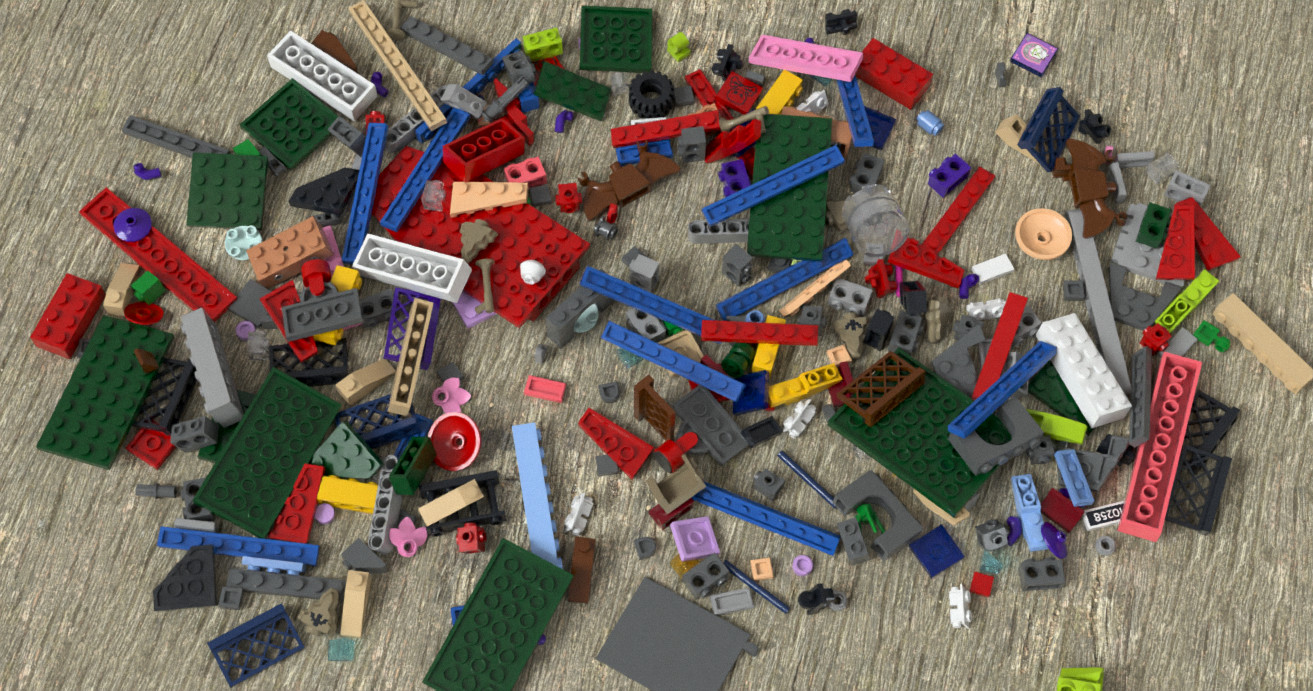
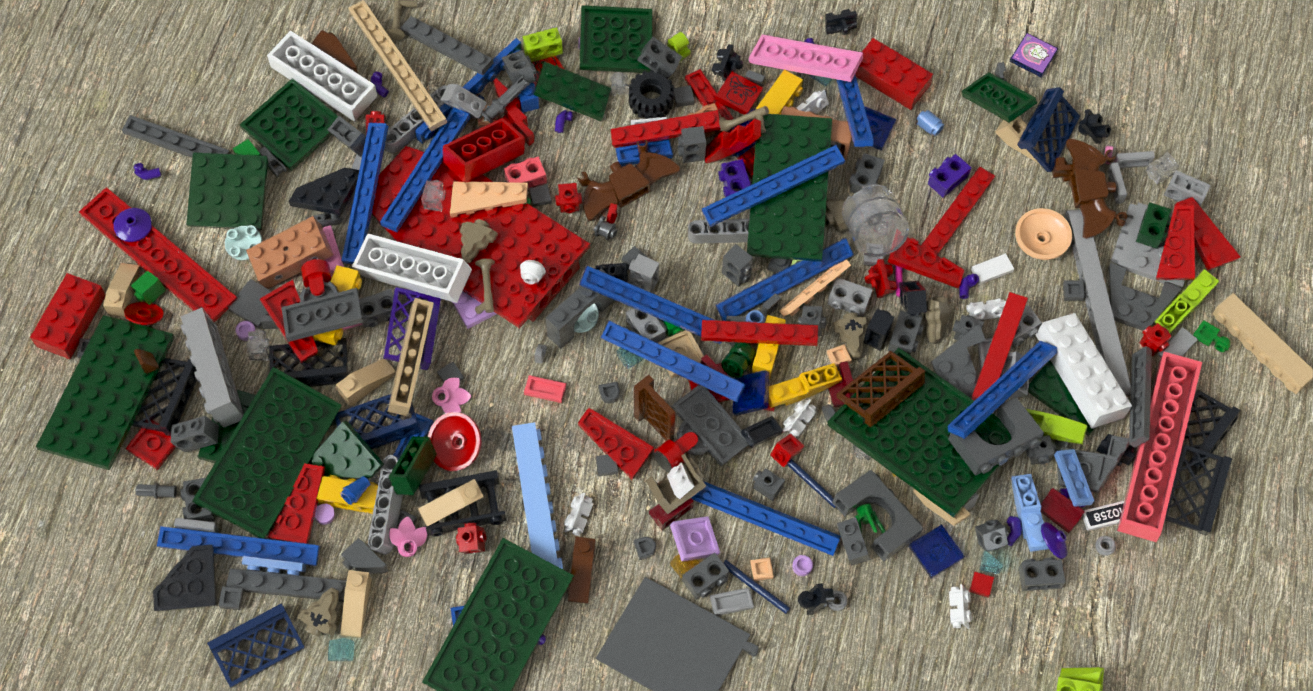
none -> blue cone [340,476,370,505]
none -> black hips [595,263,630,283]
none -> dark grey brick [637,37,682,78]
none -> white plate [667,462,695,499]
none -> dark grey tile [761,293,781,318]
none -> red bracket [770,433,805,467]
none -> dark green plate [961,72,1037,123]

